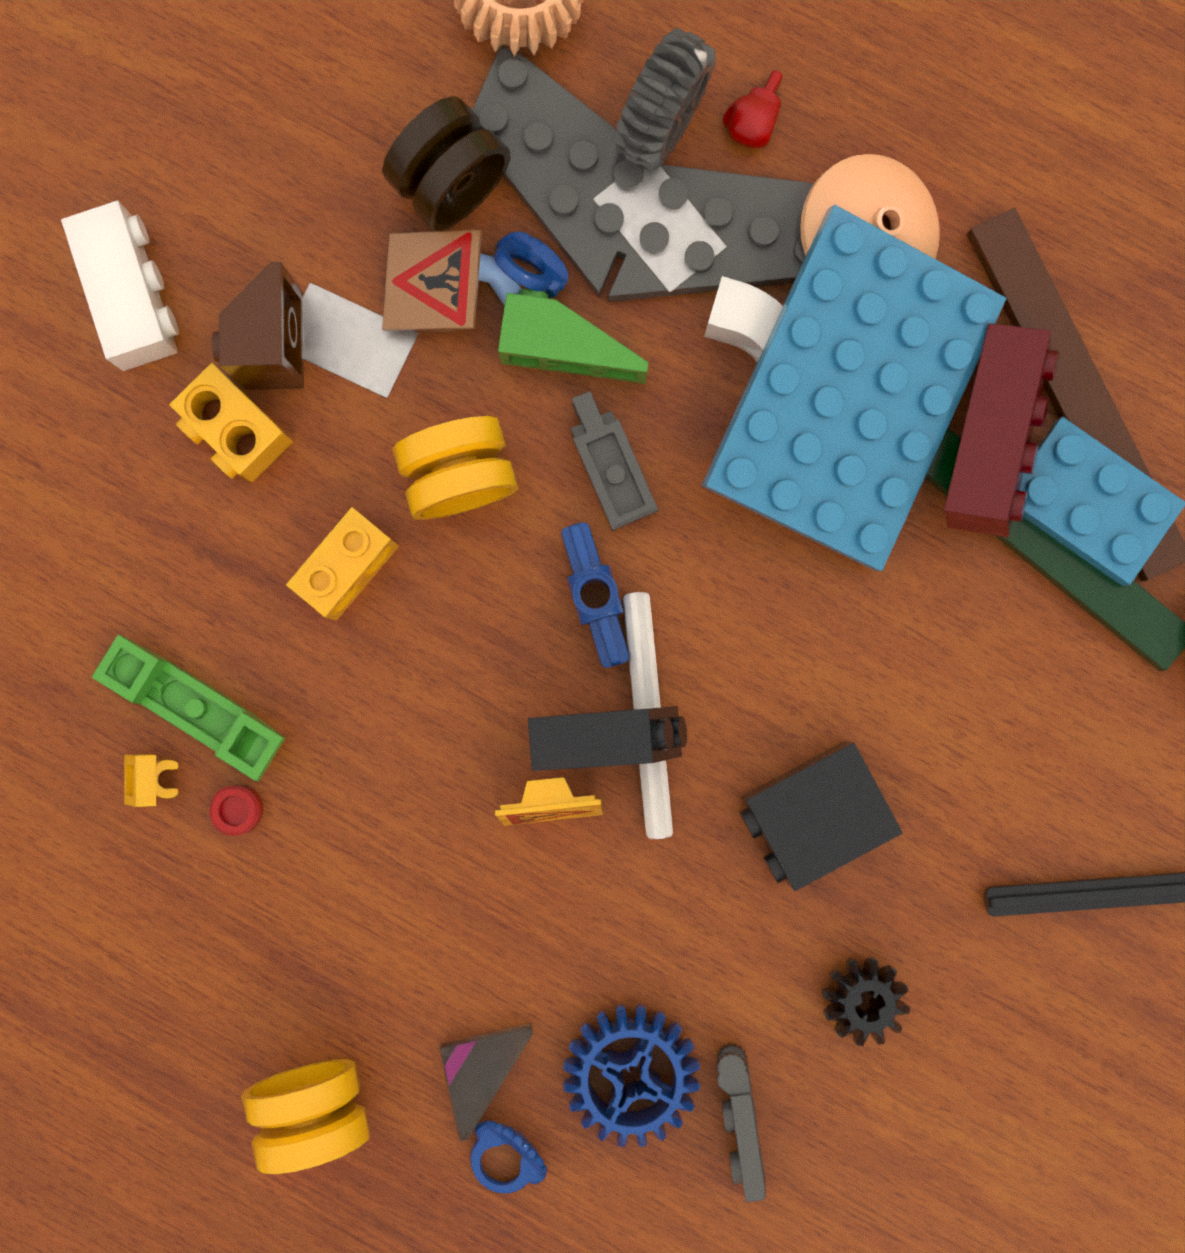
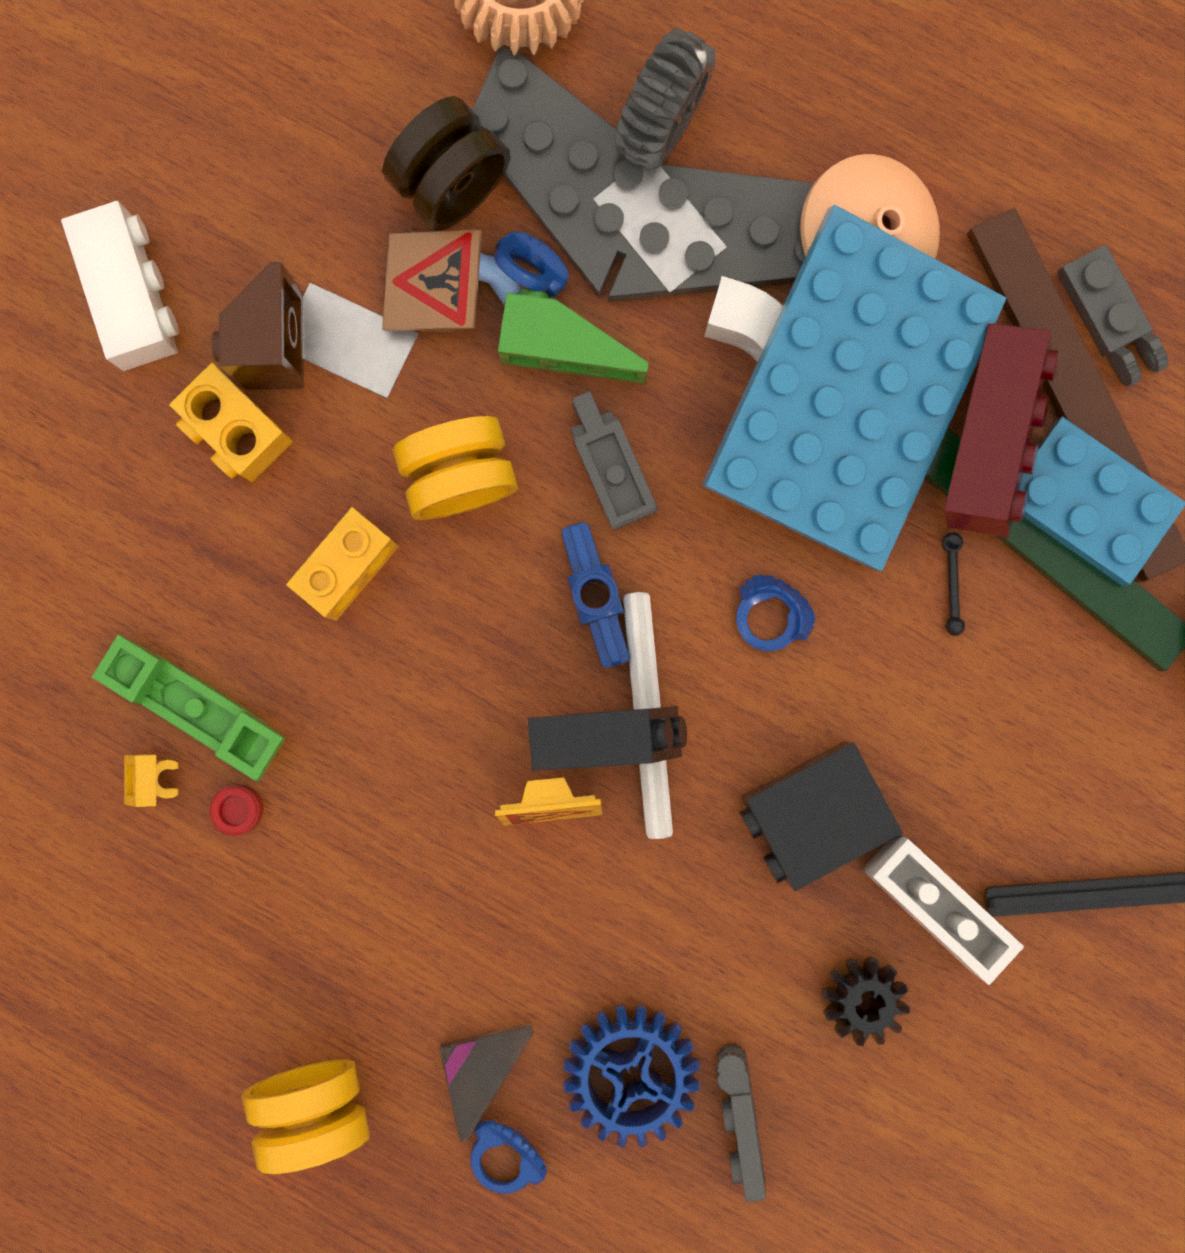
red piece [723,70,783,148] -> none
none -> blue piece [736,574,815,651]
none -> white brick [861,835,1024,985]
none -> black hinge [941,533,965,636]
none -> dark grey hinge [1057,245,1169,387]

